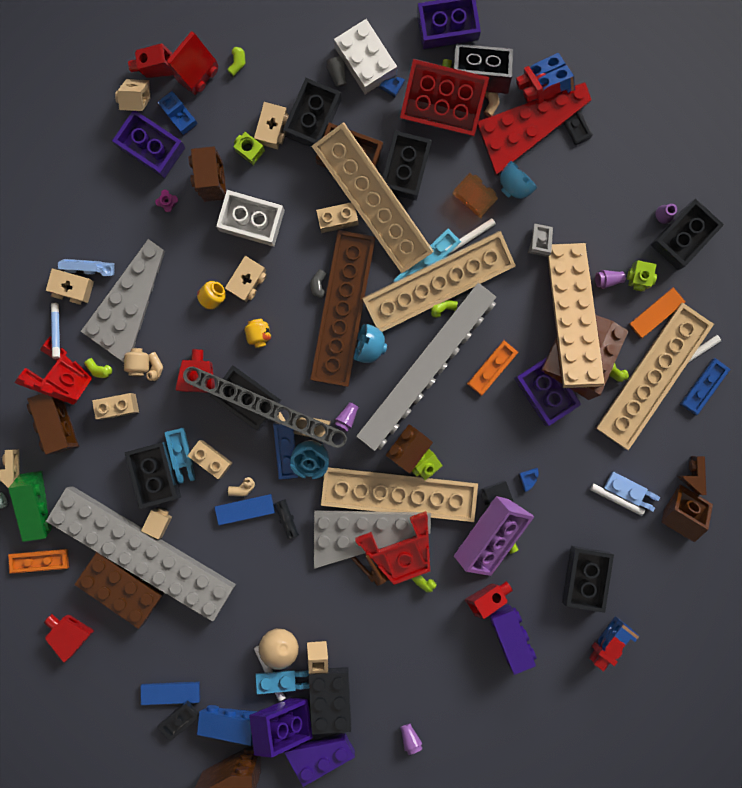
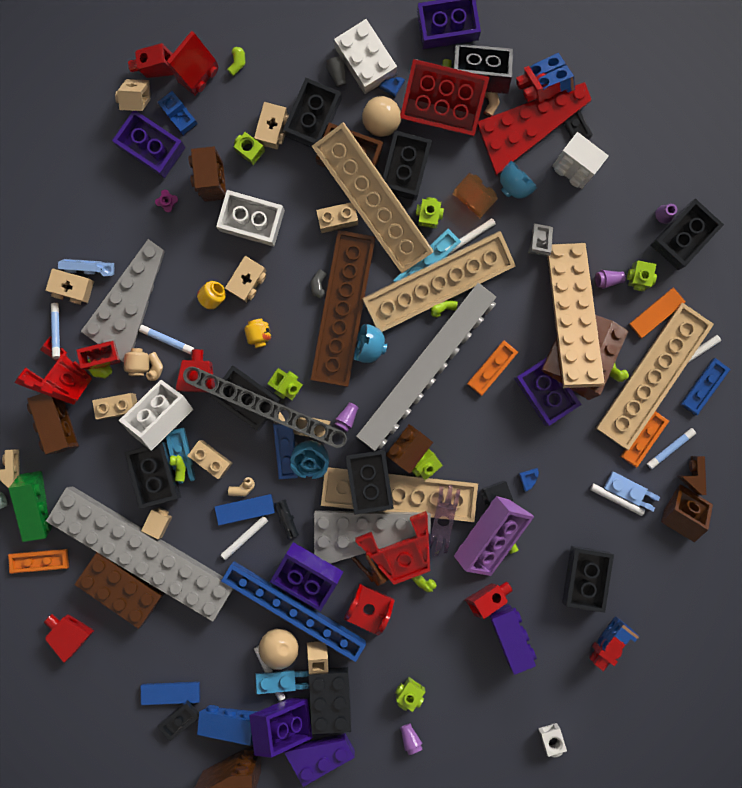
none -> red torso [76,341,120,369]
none -> white brick [119,380,193,451]
none -> light blue bar [139,325,194,355]
none -> lime arm [169,455,186,481]
none -> white bar [221,516,268,560]
none -> blue brick [221,561,366,662]
none -> lime brick [267,368,303,400]
none -> dark purple brick [270,542,343,612]
none -> red hose [344,583,395,636]
none -> black brick [346,450,394,515]
none -> tan piece [362,96,401,137]
none -> lime brick [395,677,425,712]
none -> lime brick [416,197,444,229]
none -> piece [429,485,460,556]
none -> white brick [538,723,567,757]
none -> white brick [552,132,609,189]
none -> orange tile [620,411,669,468]
none -> light blue bar [647,428,696,469]

